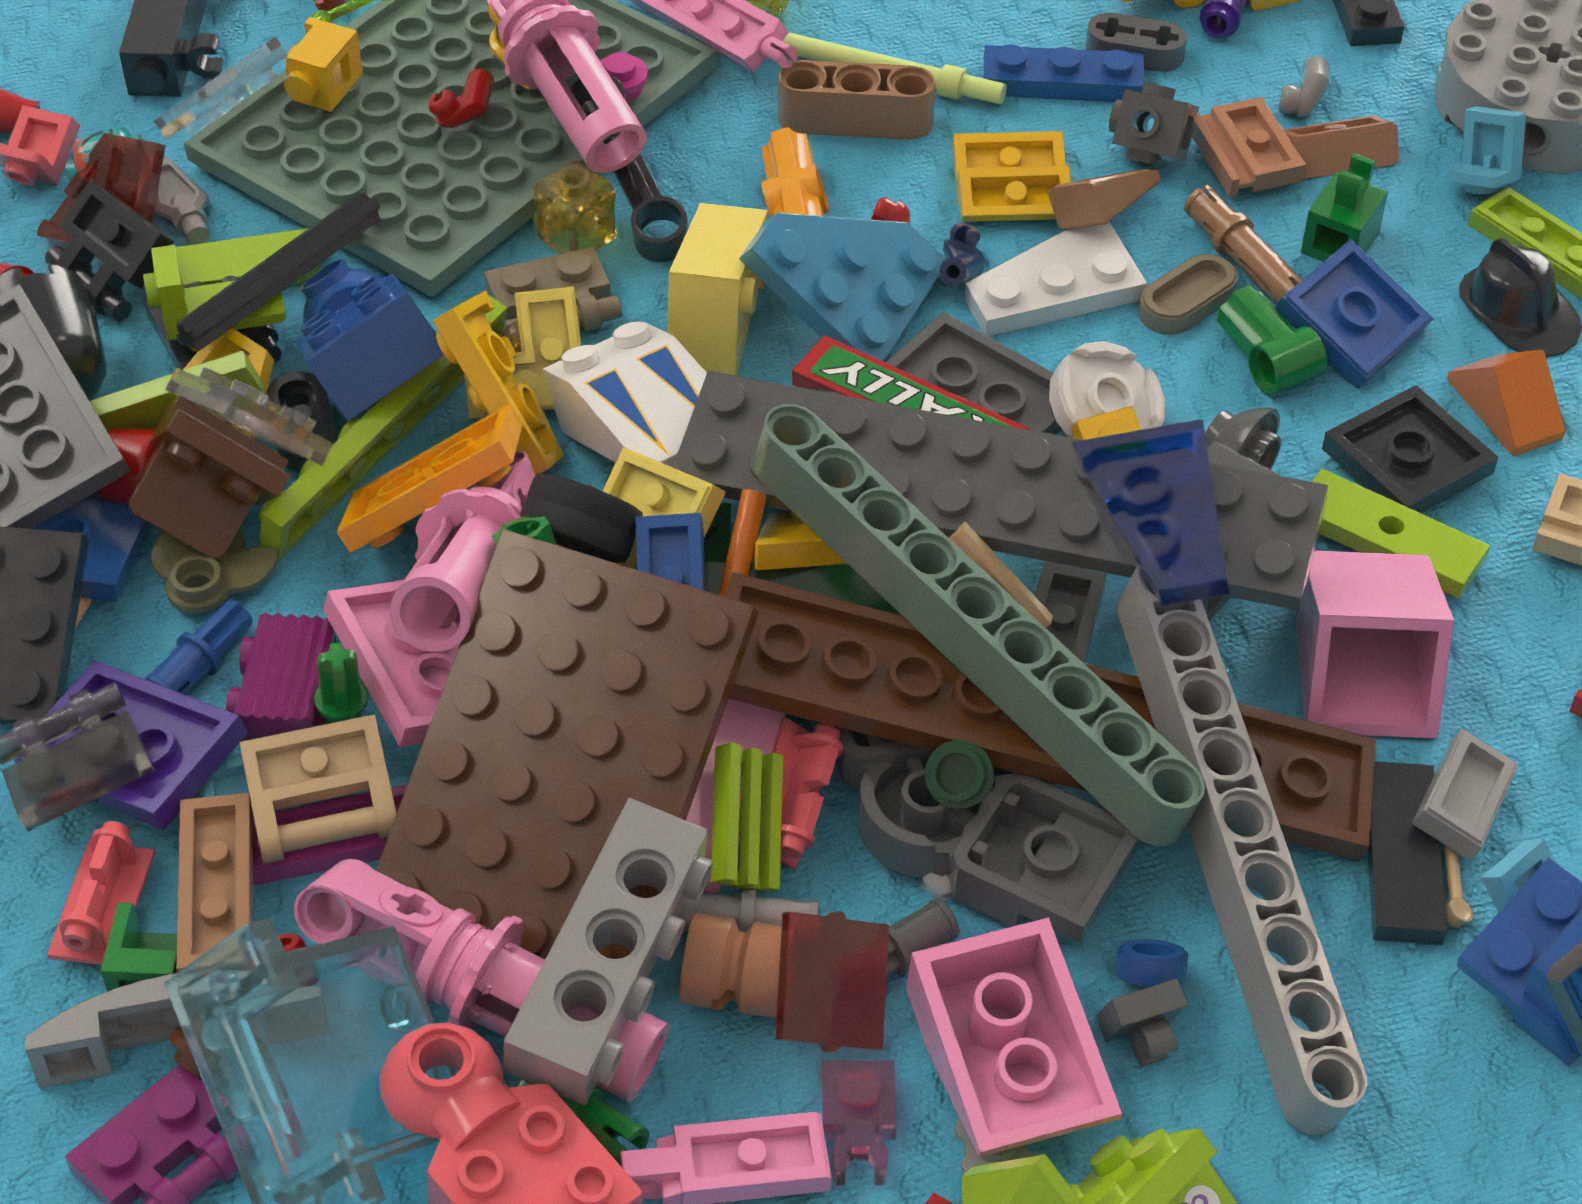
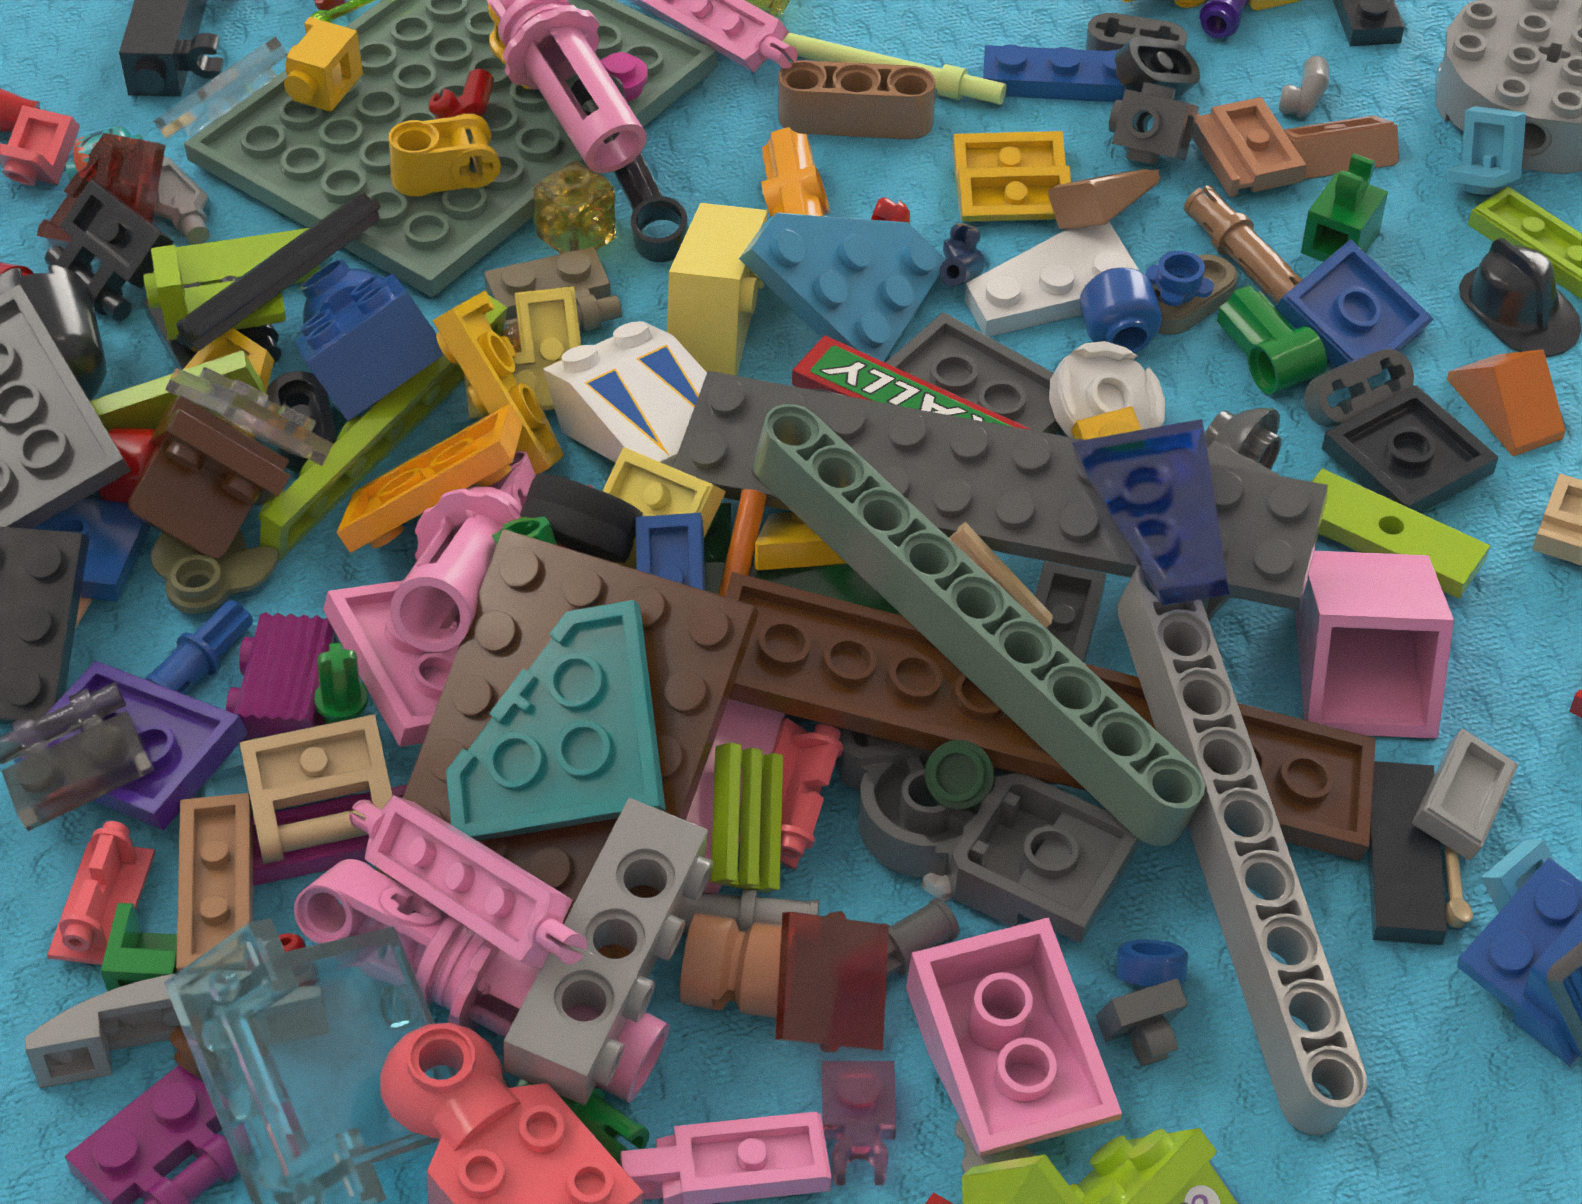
none -> bright pink plate [349,795,587,968]
none -> yellow piece [389,114,501,196]
none -> teal plate [446,600,666,841]
none -> blue head [1080,267,1162,353]
none -> black plate [1115,37,1200,96]
none -> blue plate [1146,250,1214,306]
none -> dark grey beam [1304,349,1414,427]

